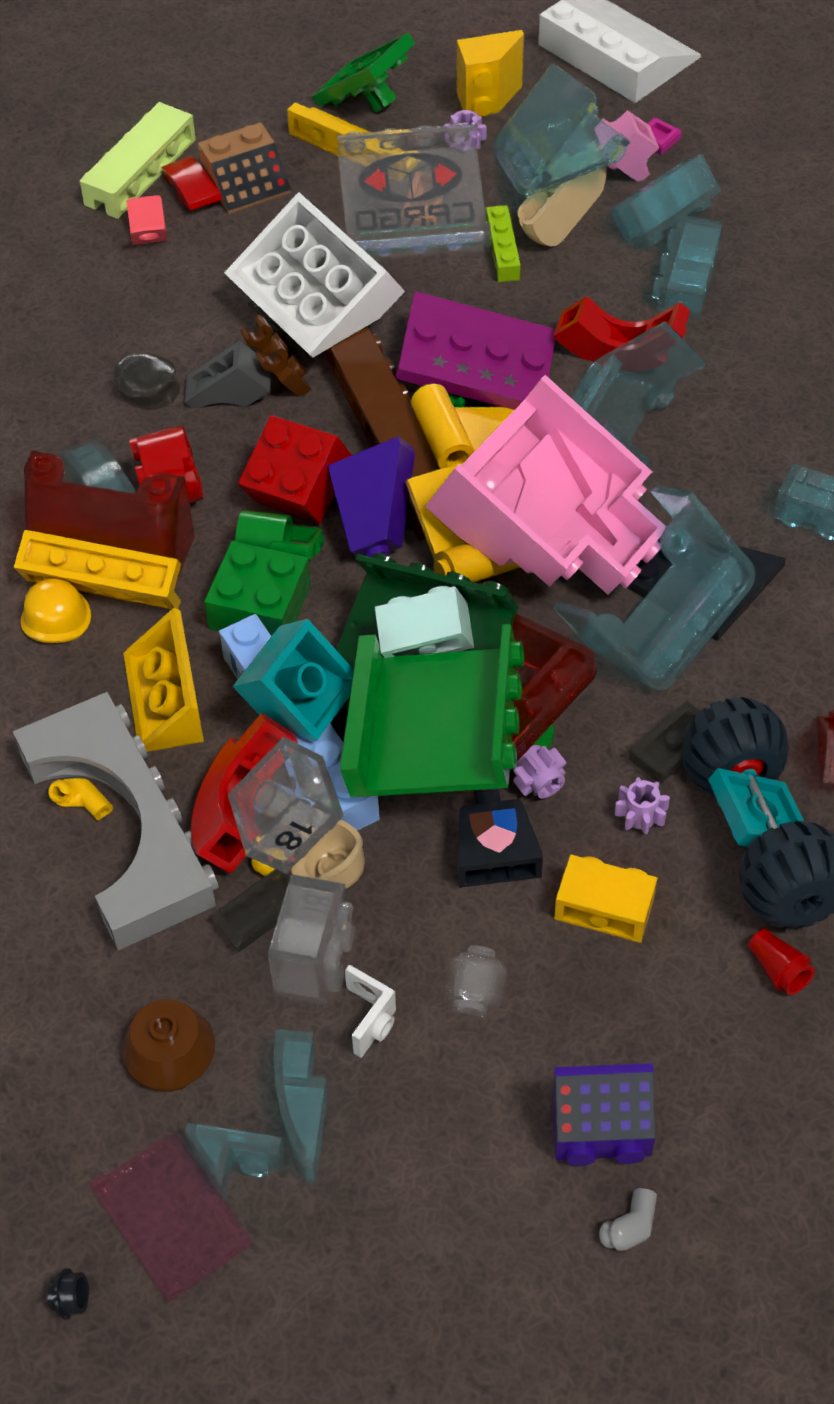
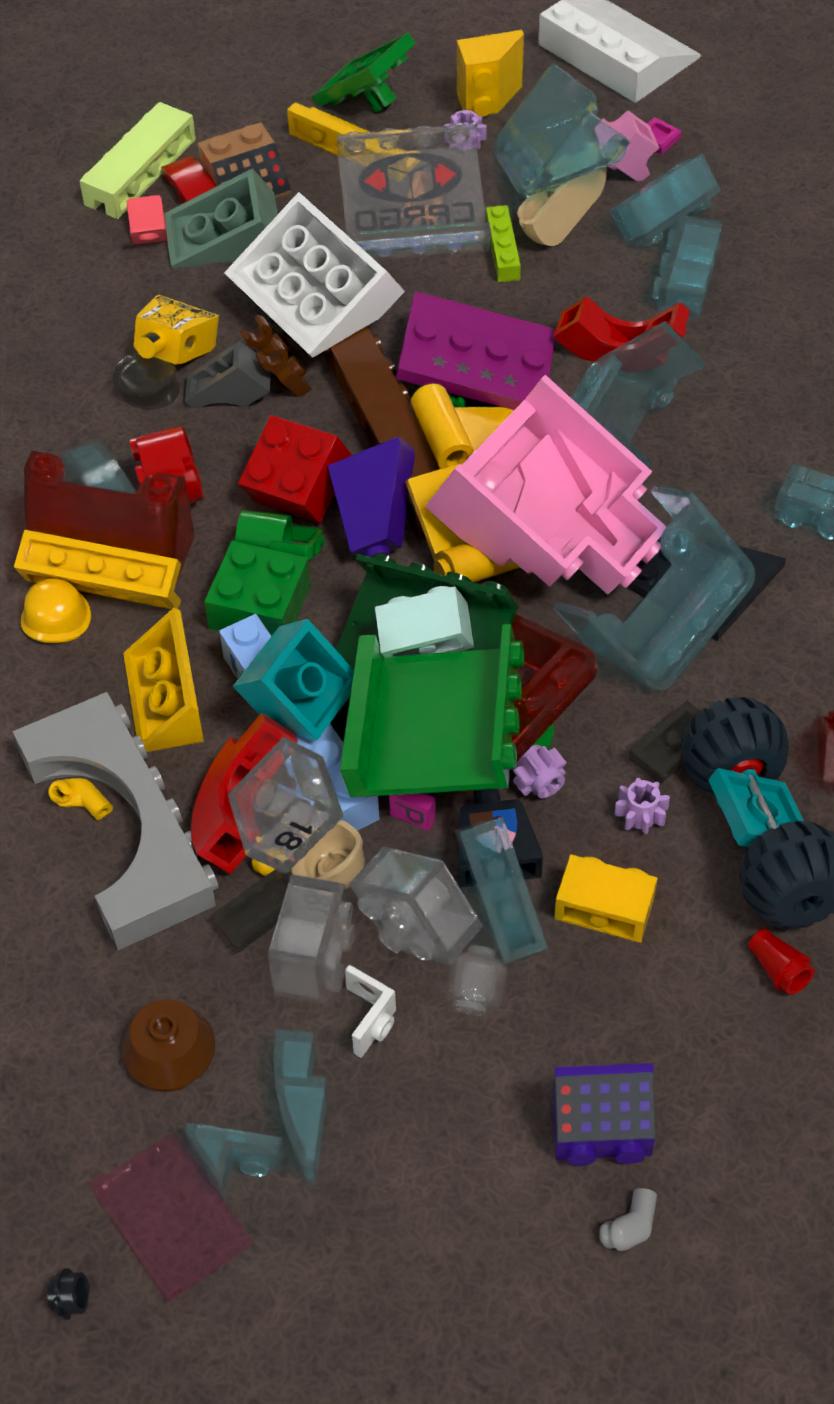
none -> yellow torso [134,295,219,364]
none -> sand green slope [164,168,278,268]
none -> clear brick [349,847,483,965]
none -> dark pink tile [389,793,436,831]
none -> clear light blue brick [455,815,548,964]

